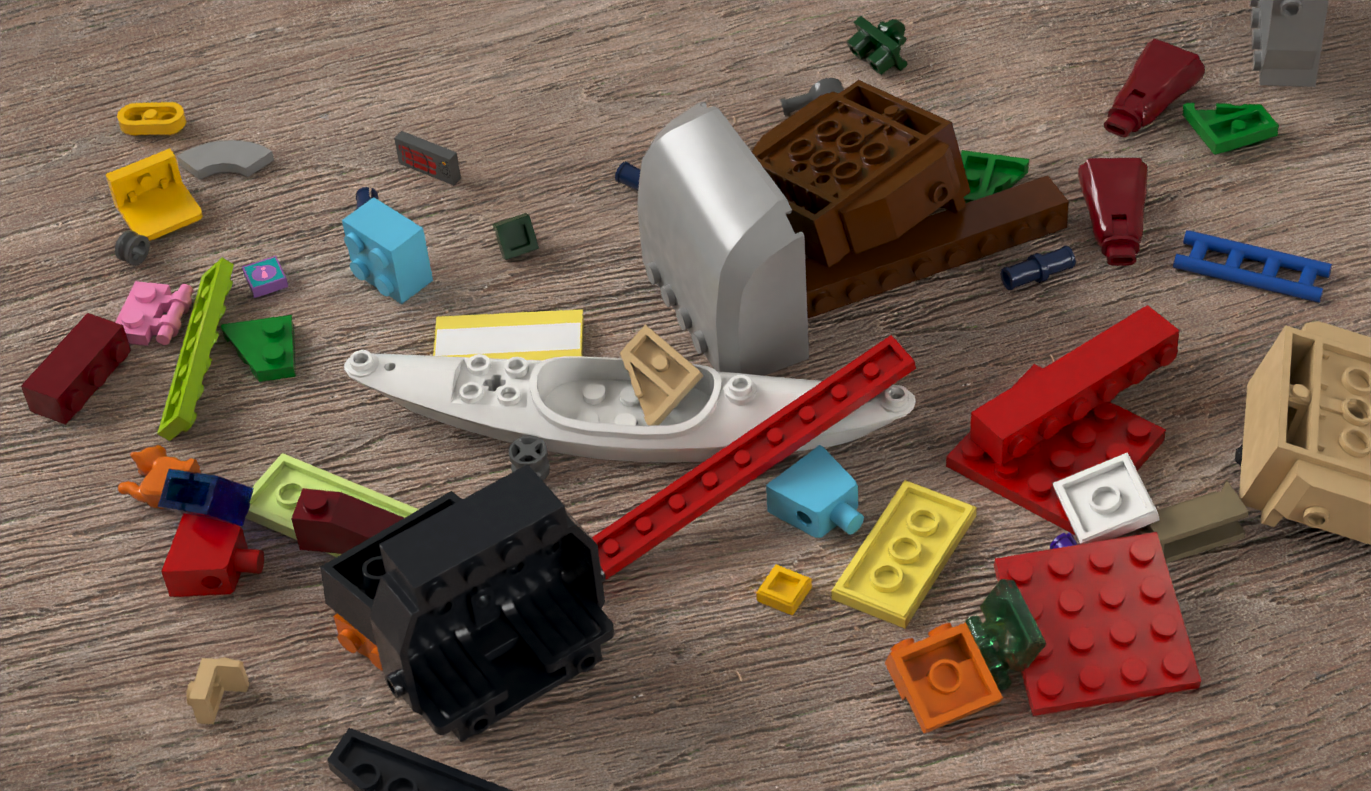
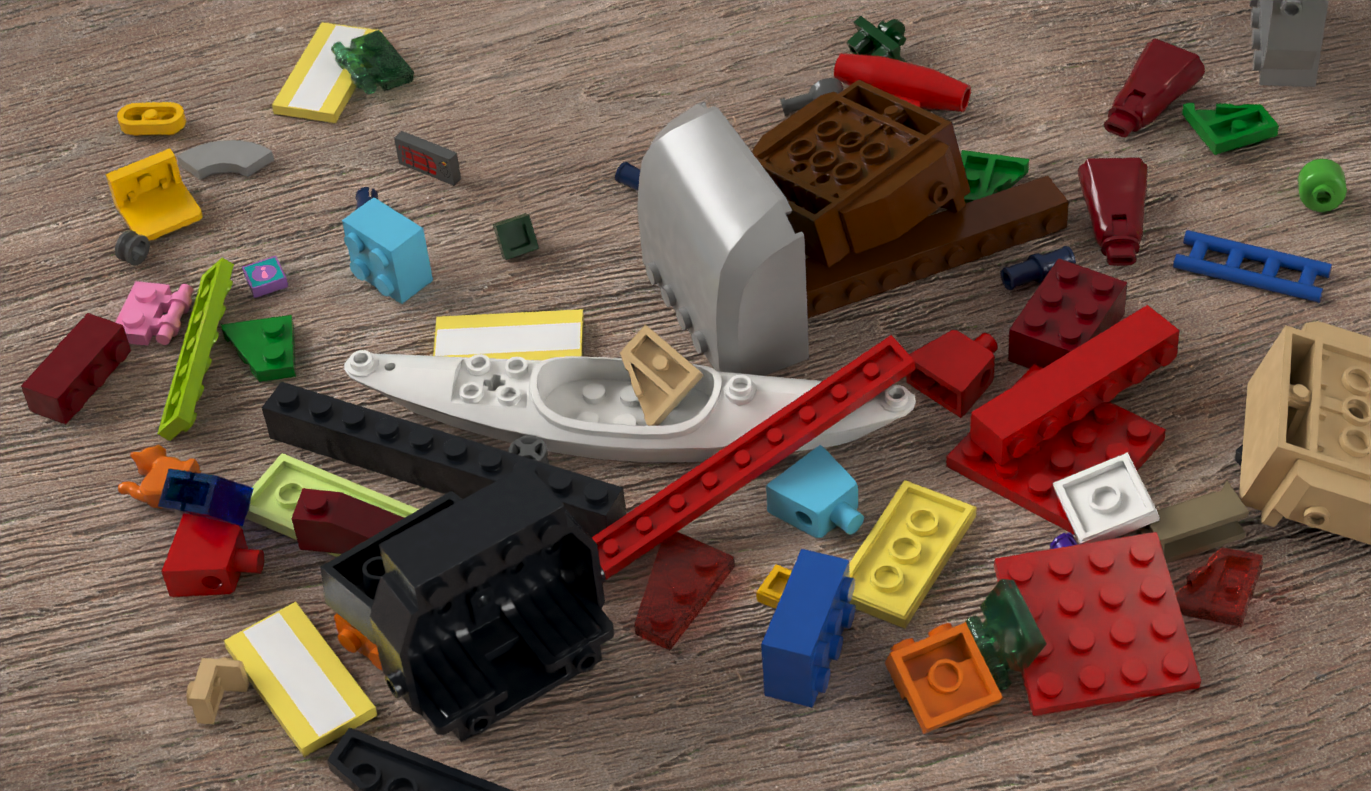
none -> tile [224,602,377,757]
none -> black brick [262,382,626,538]
none -> tile [272,22,384,123]
none -> clear green plate [331,30,414,95]
none -> clear red wing [634,531,735,651]
none -> blue brick [761,549,856,708]
none -> red plate [834,53,971,112]
none -> red torso [906,330,998,418]
none -> dark red brick [1008,258,1128,368]
none -> clear red wing [1175,547,1263,627]
none -> bright green head [1298,158,1347,212]

